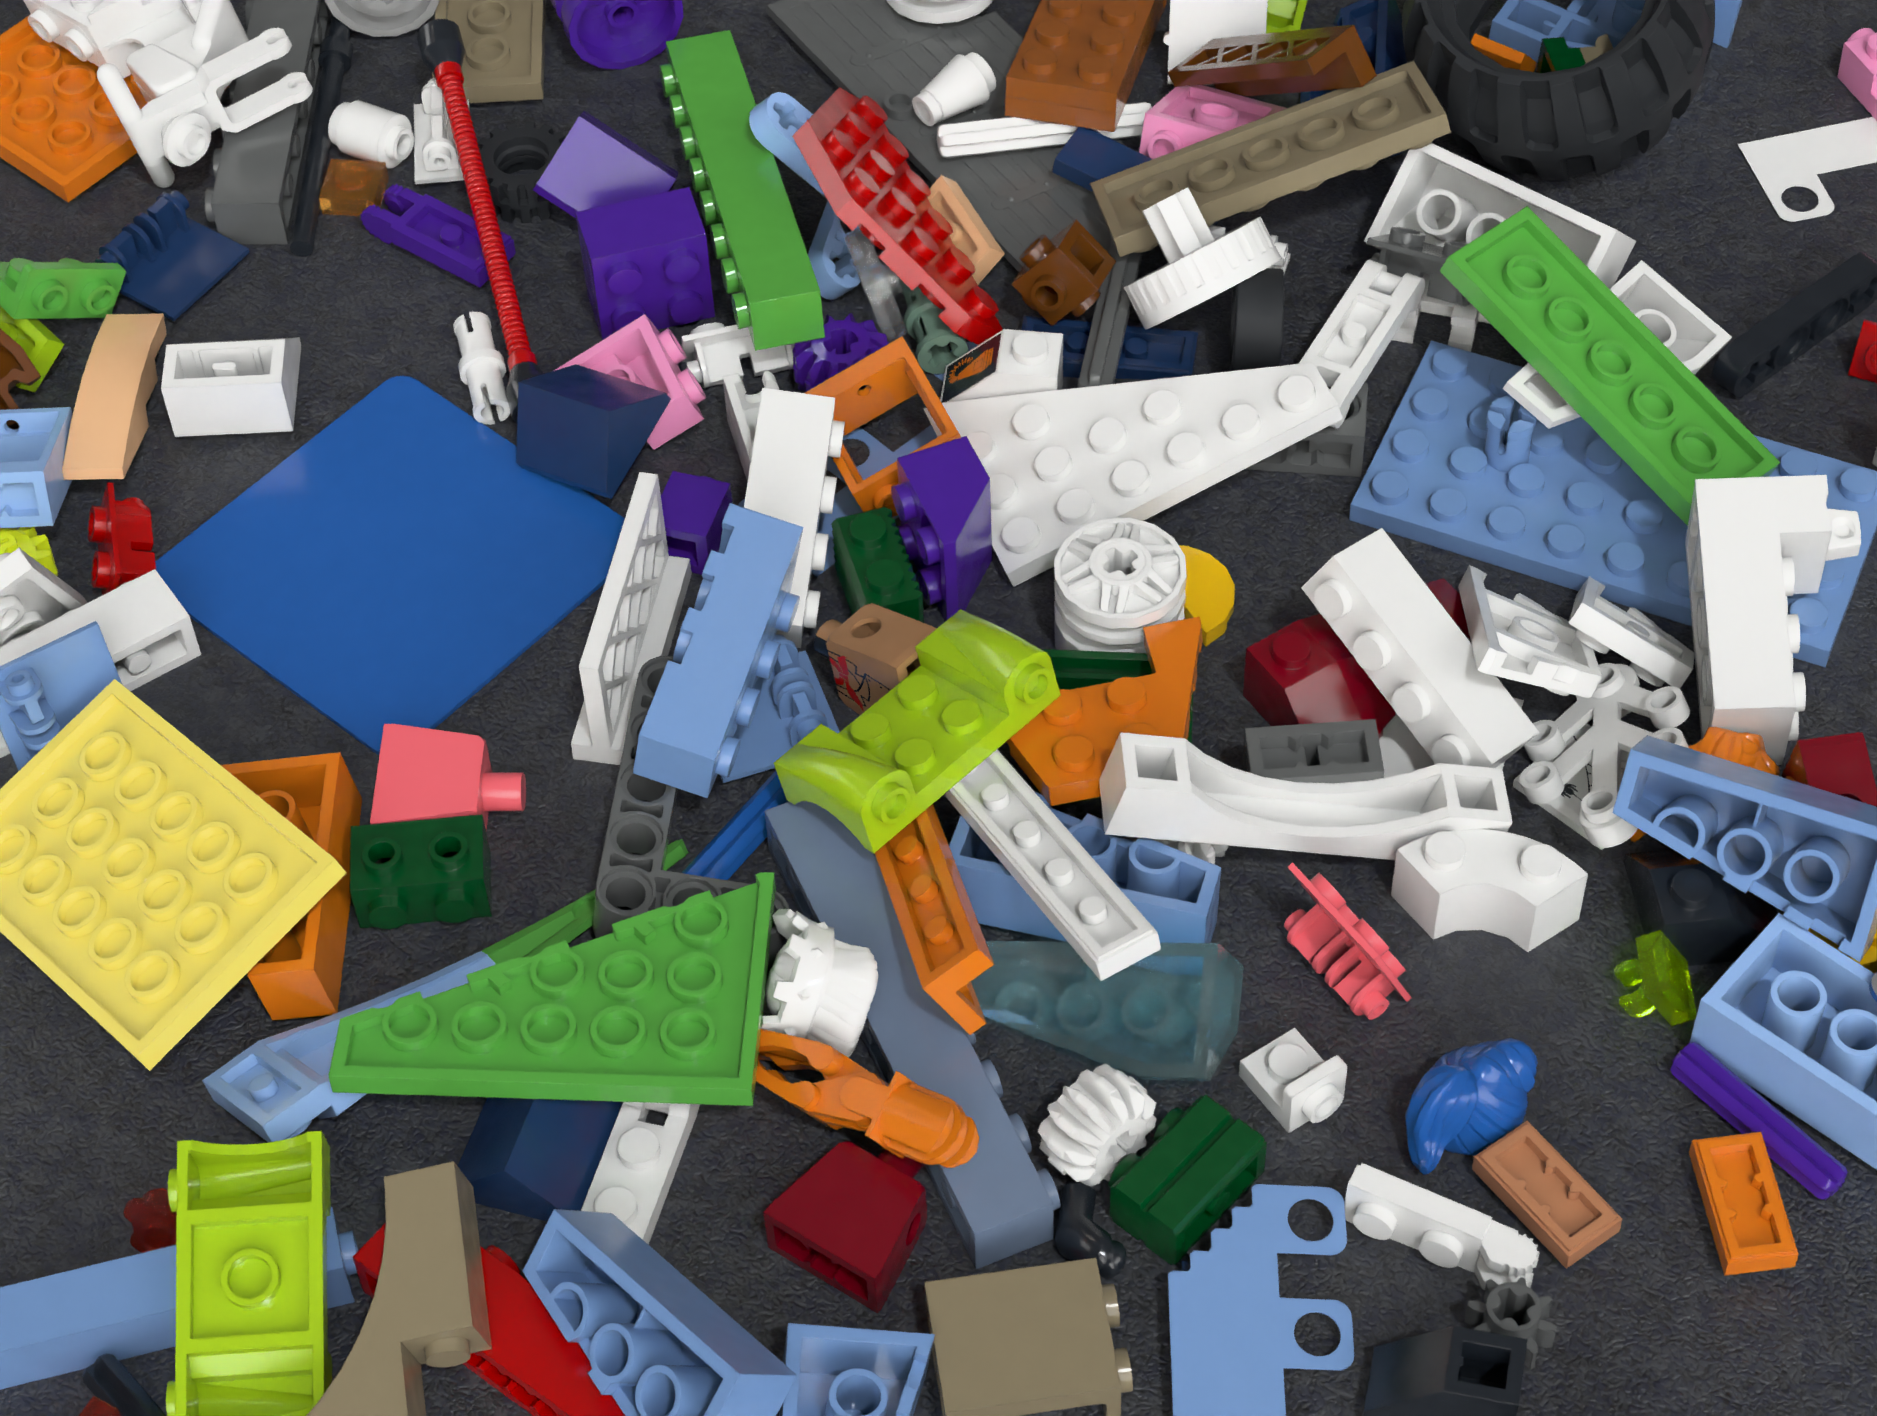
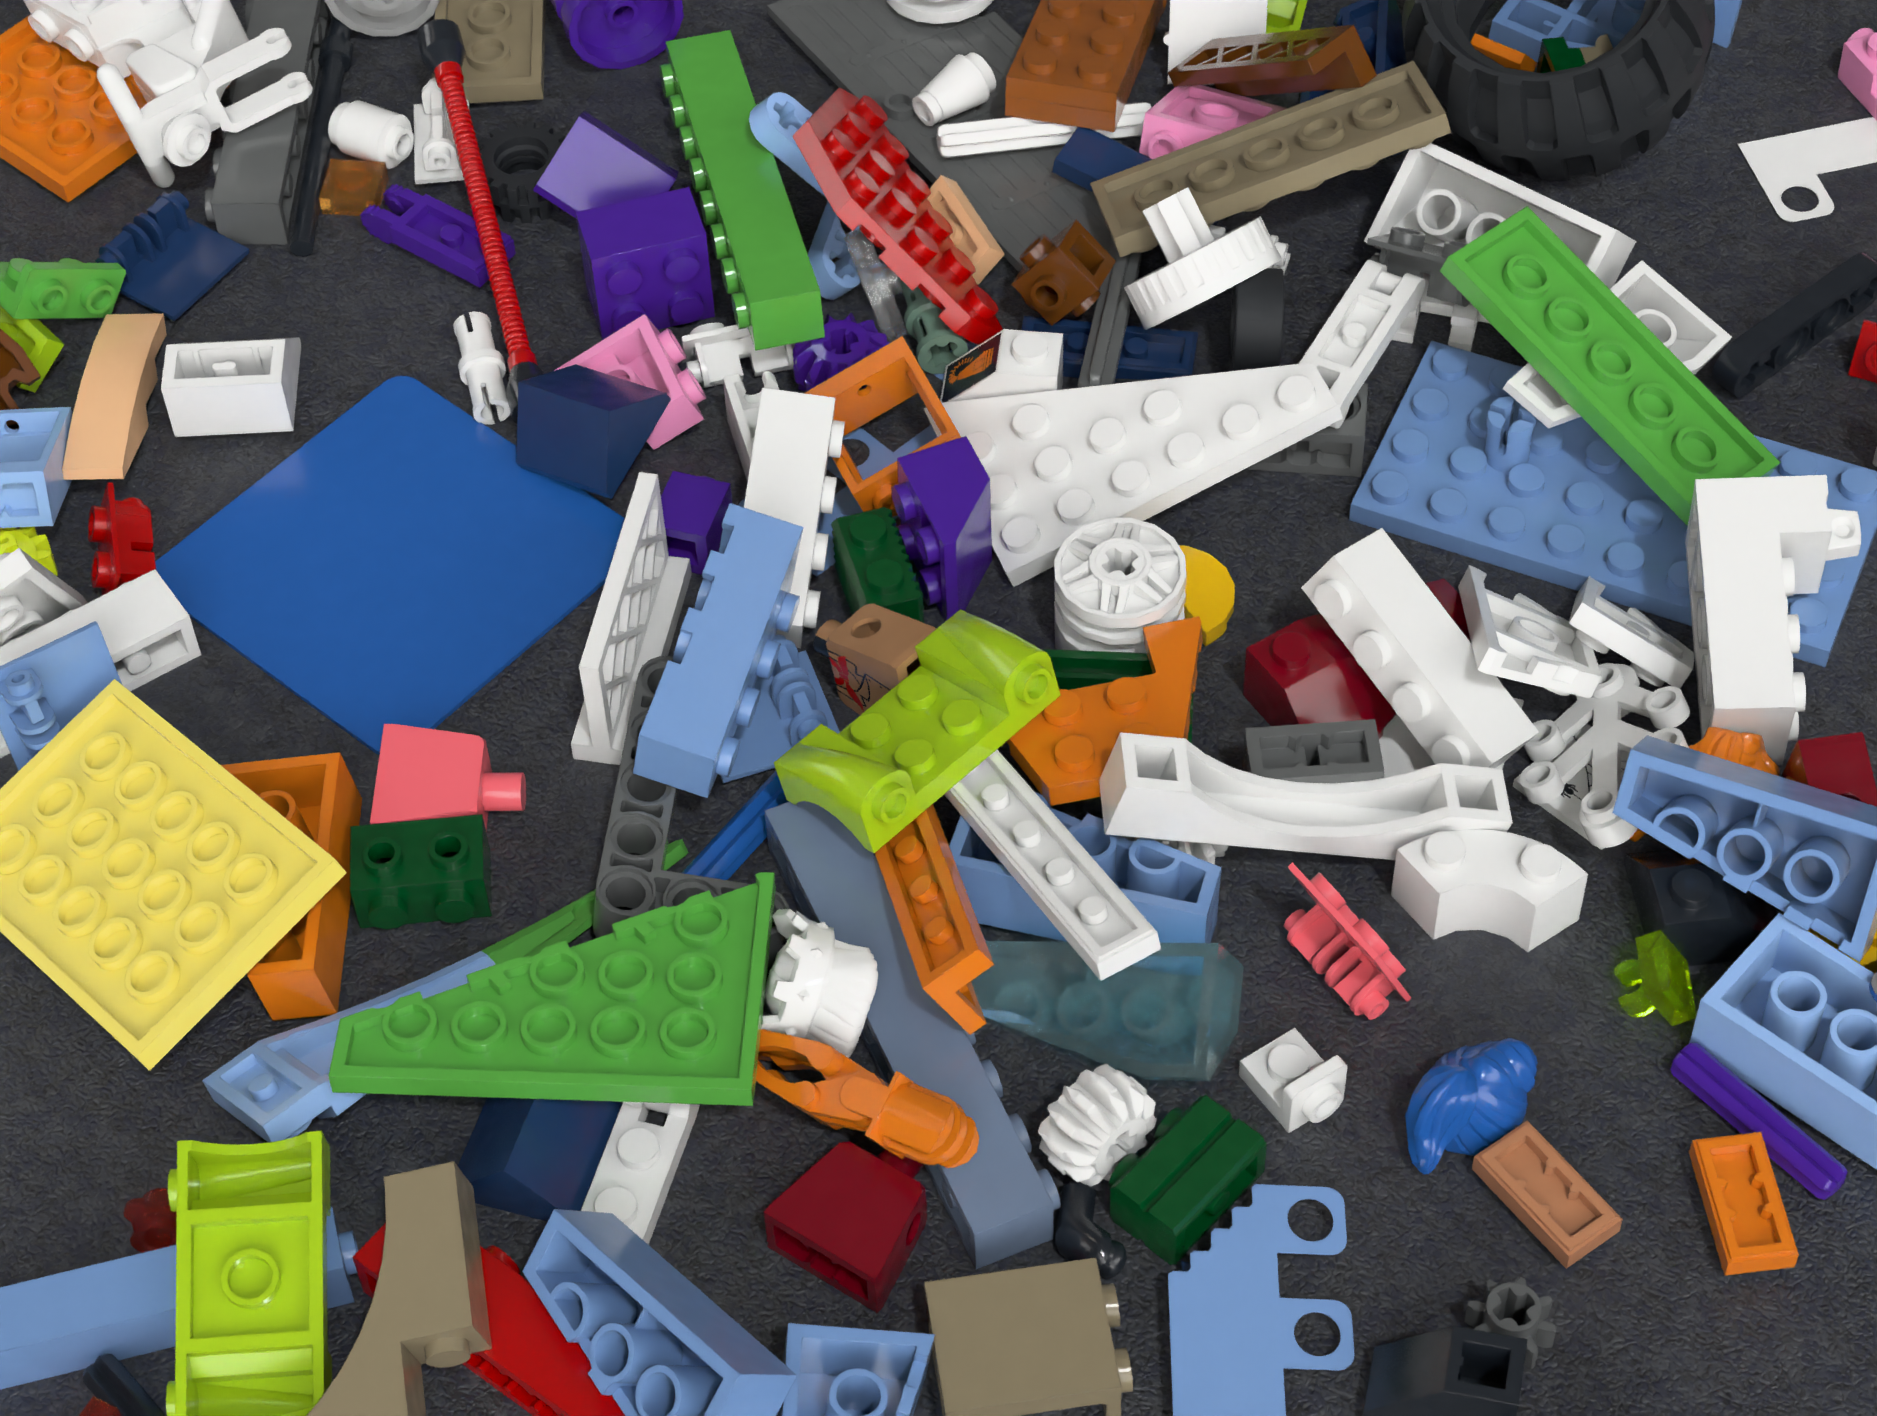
white hinge [1344,1163,1540,1290] -> none

